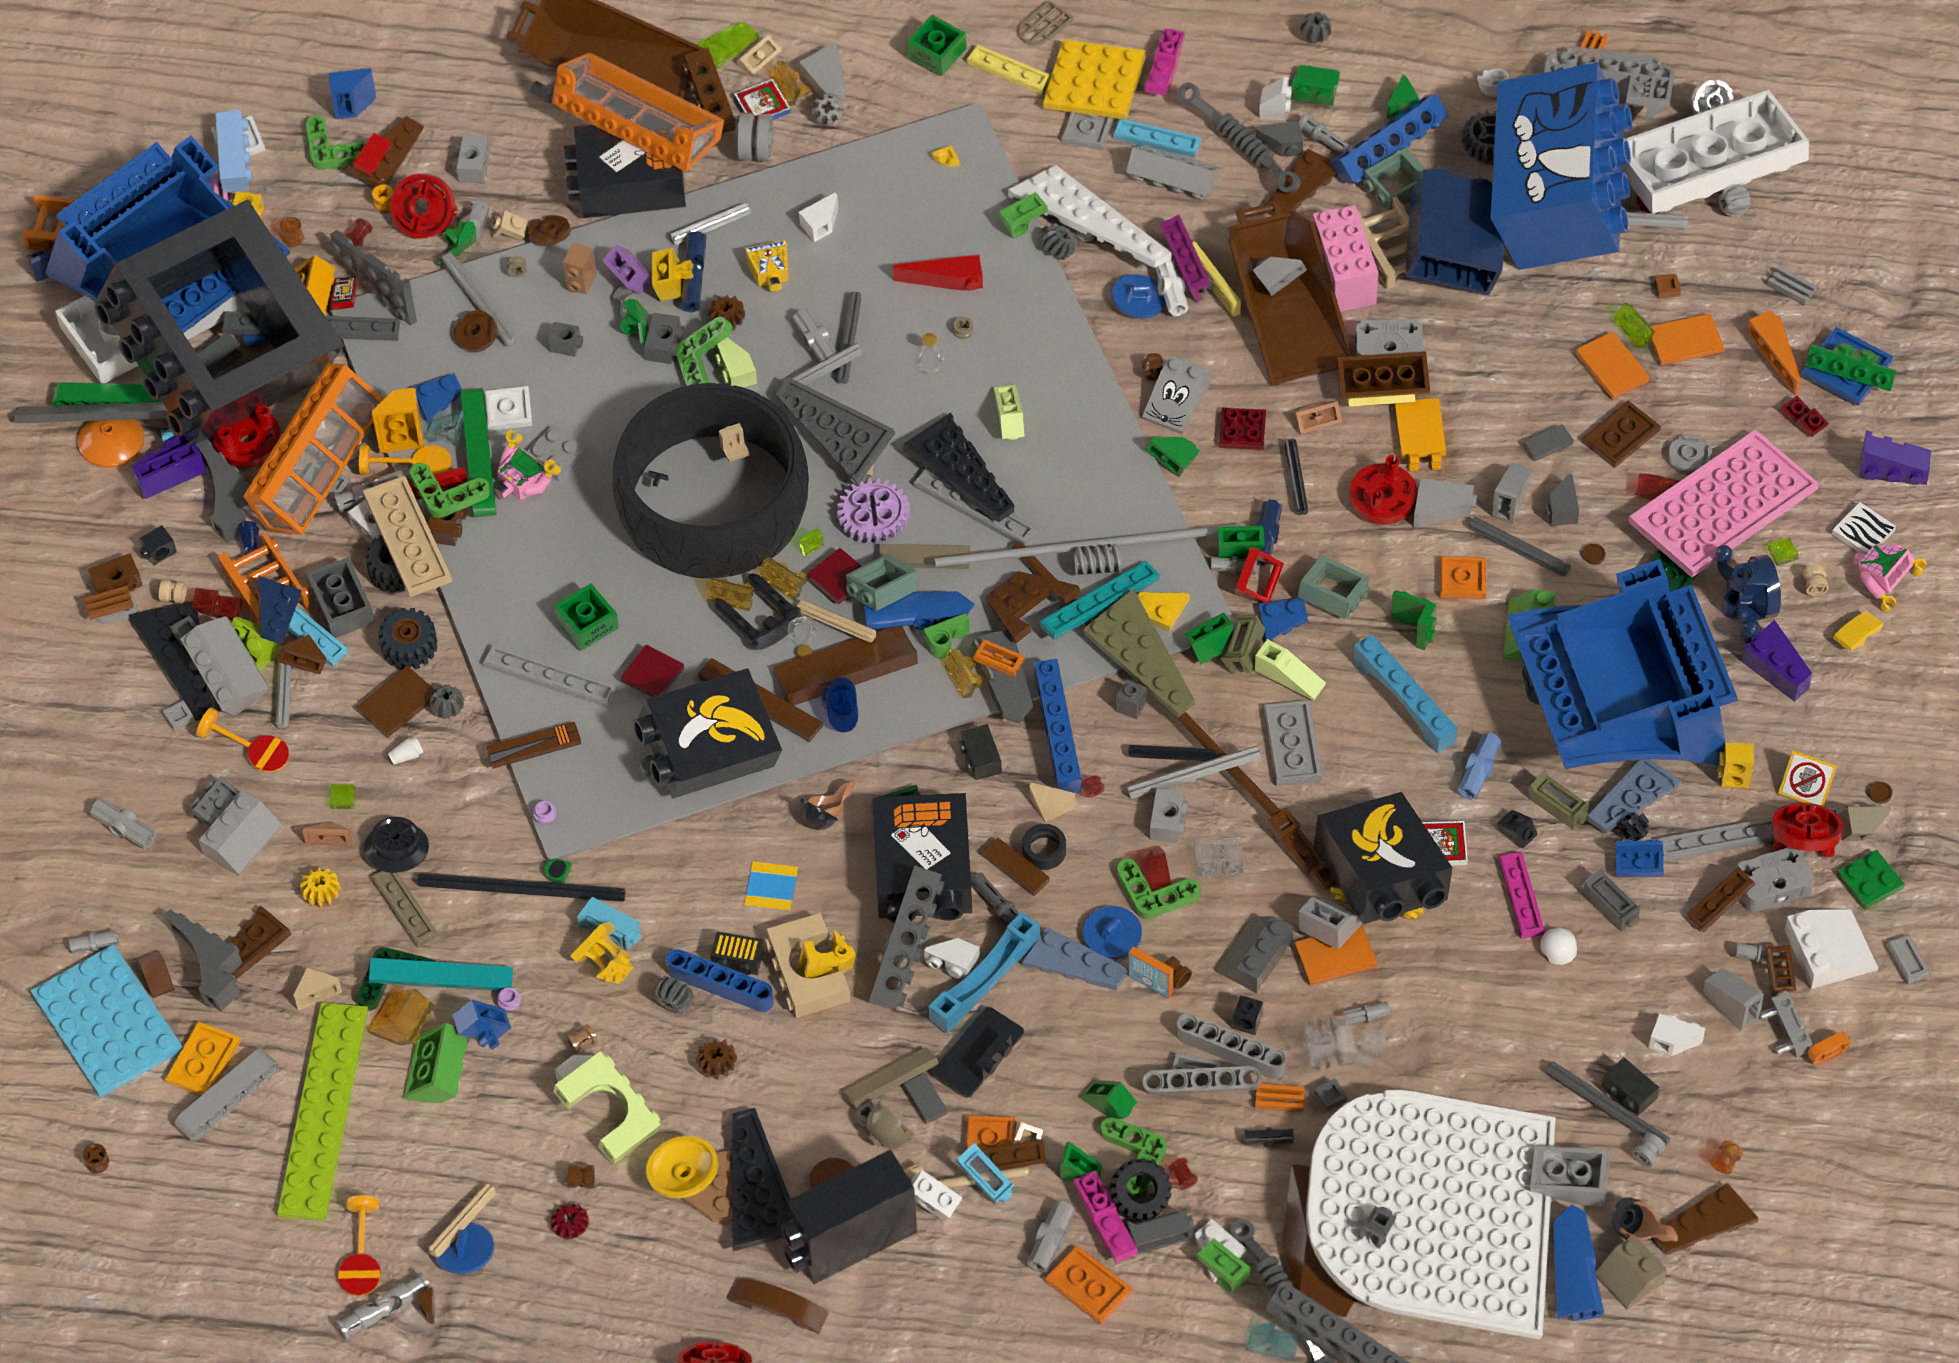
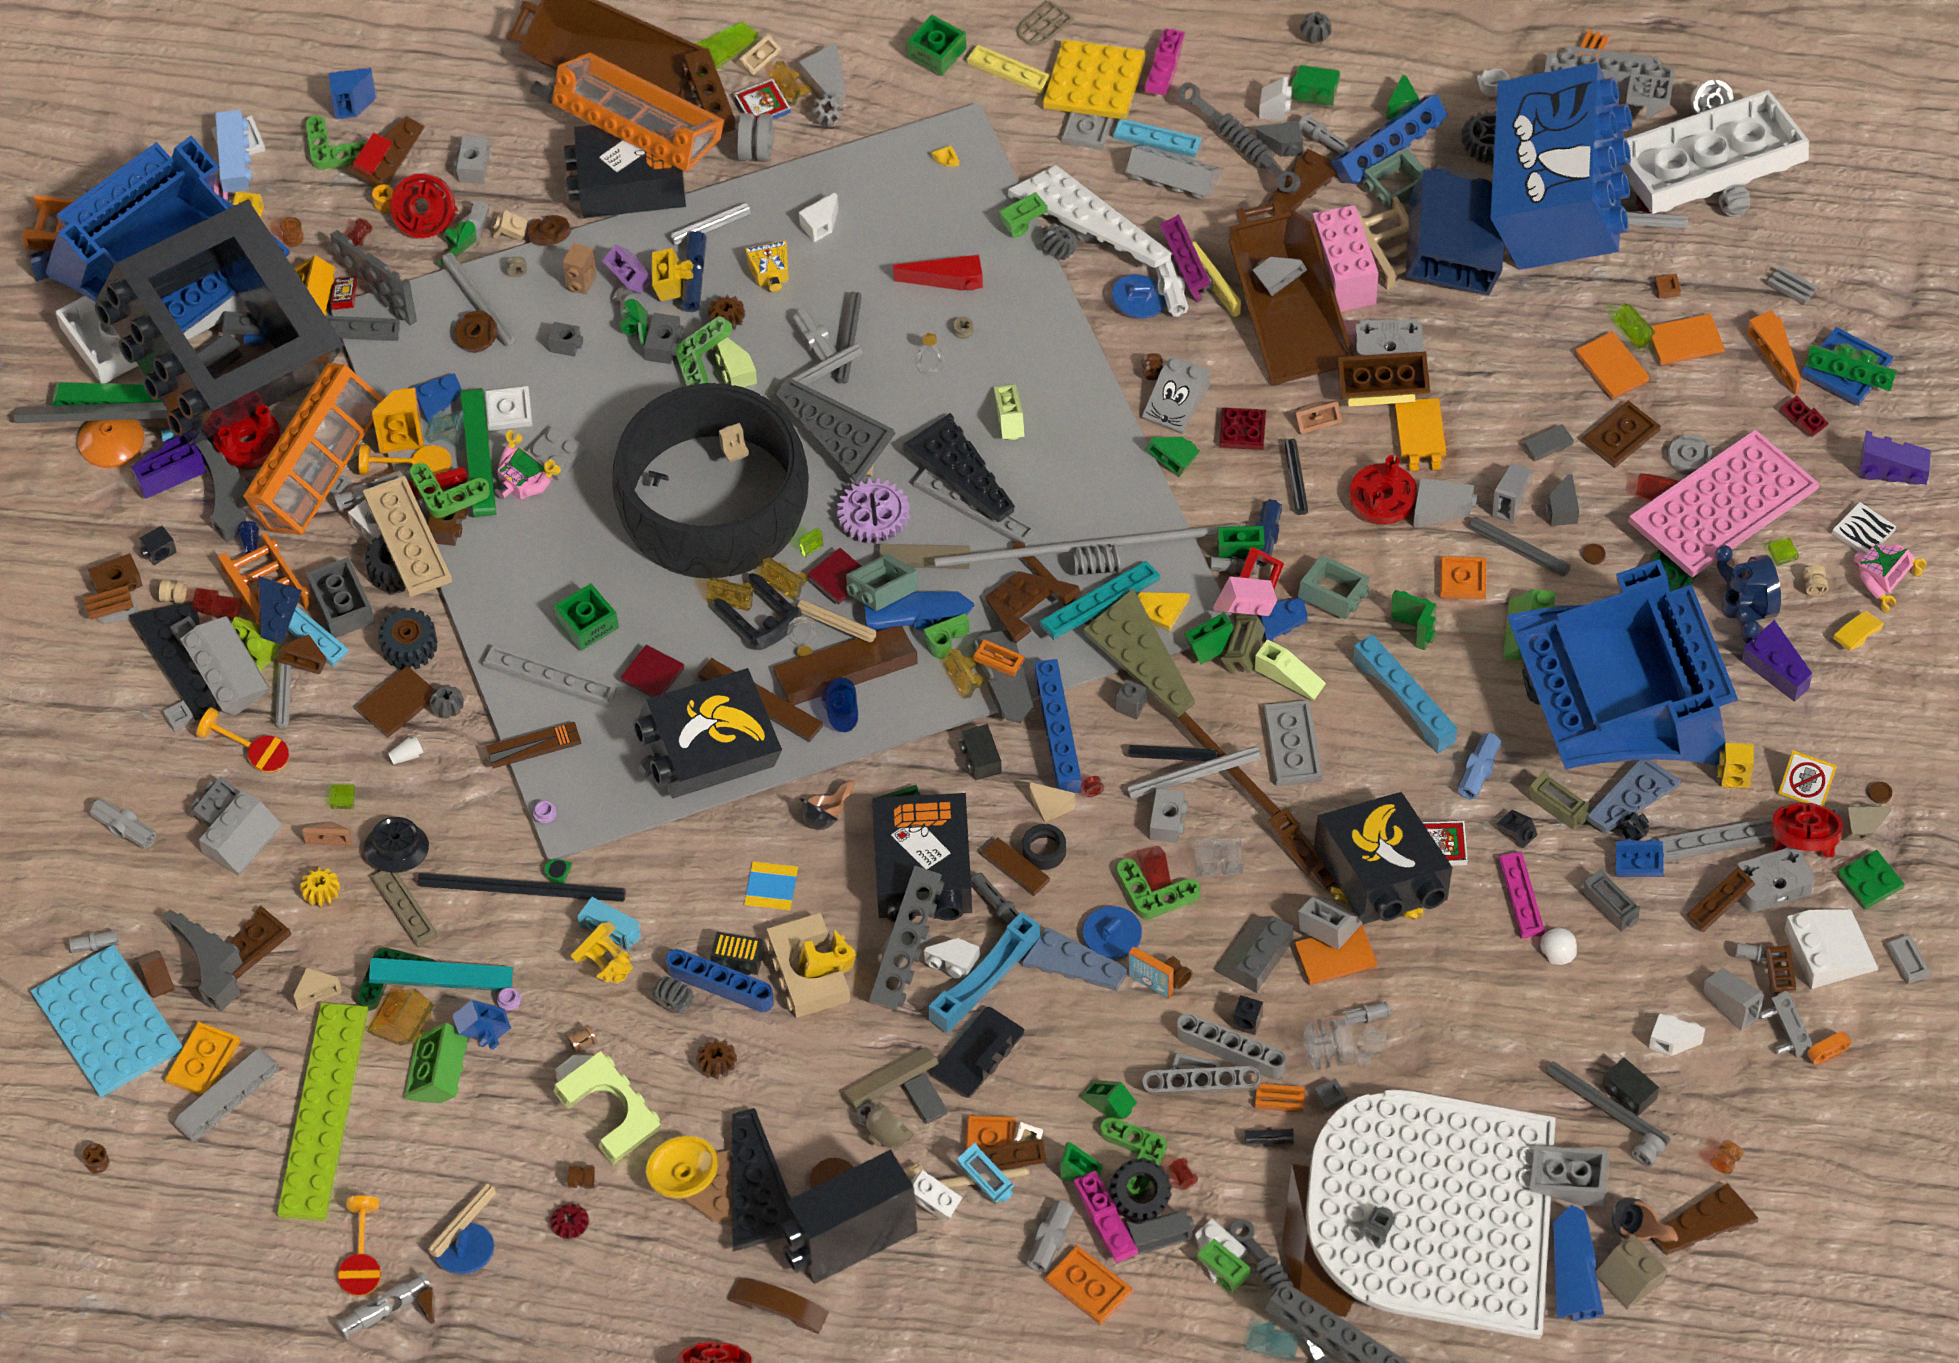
none -> bright pink slope [1213,577,1277,616]

